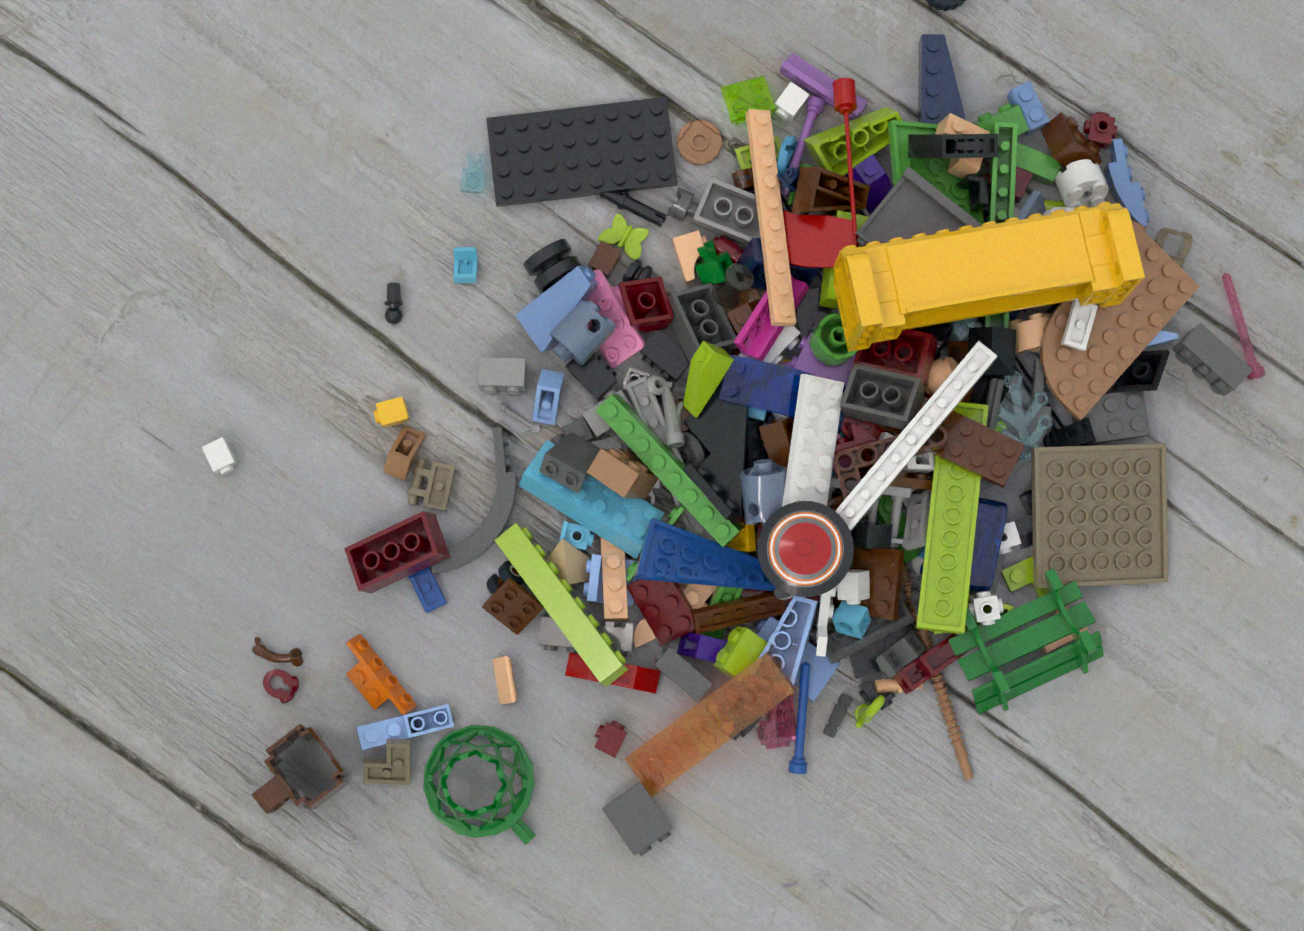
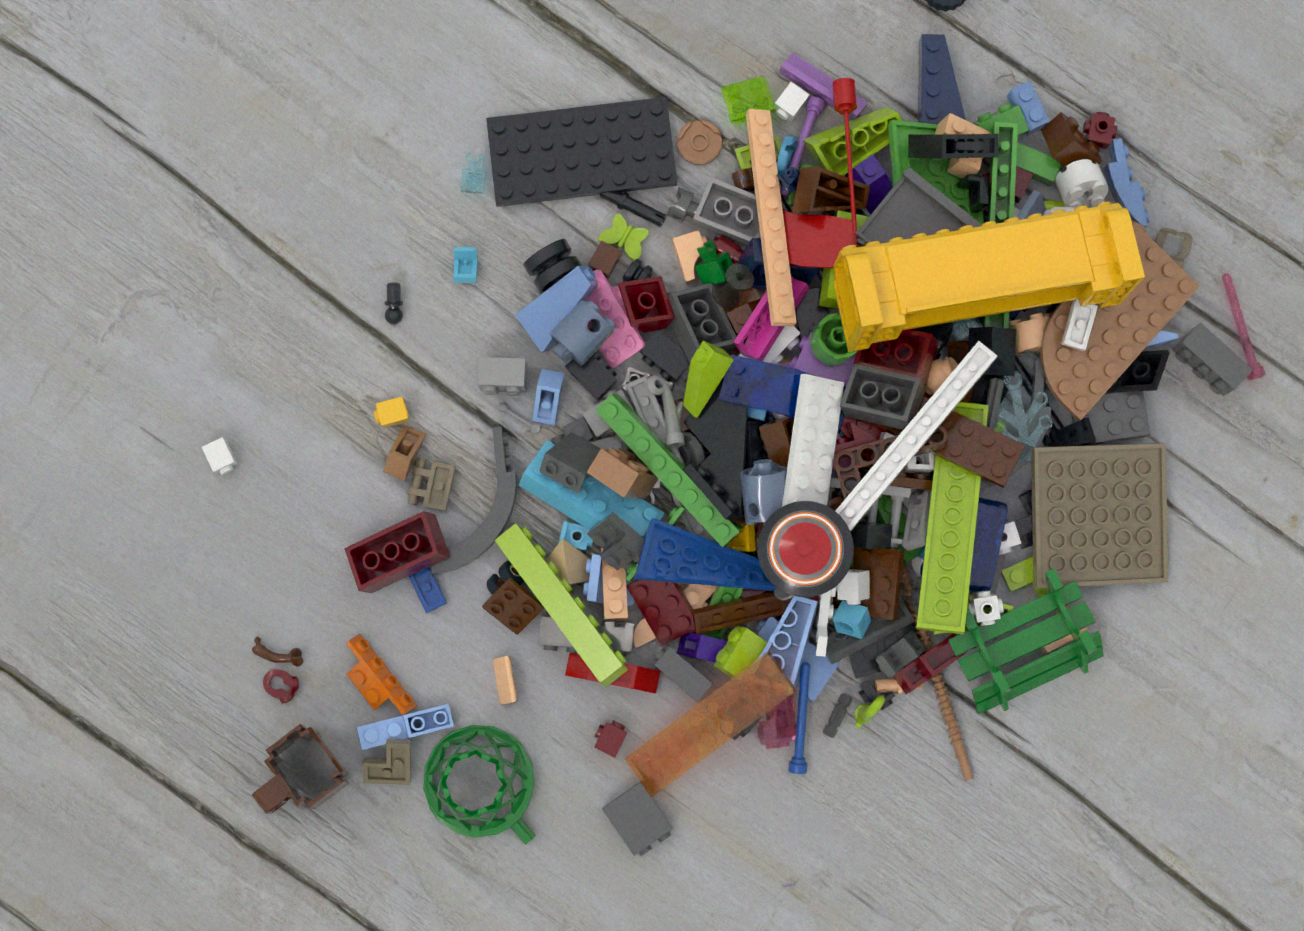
none -> dark grey plate [587,512,645,570]

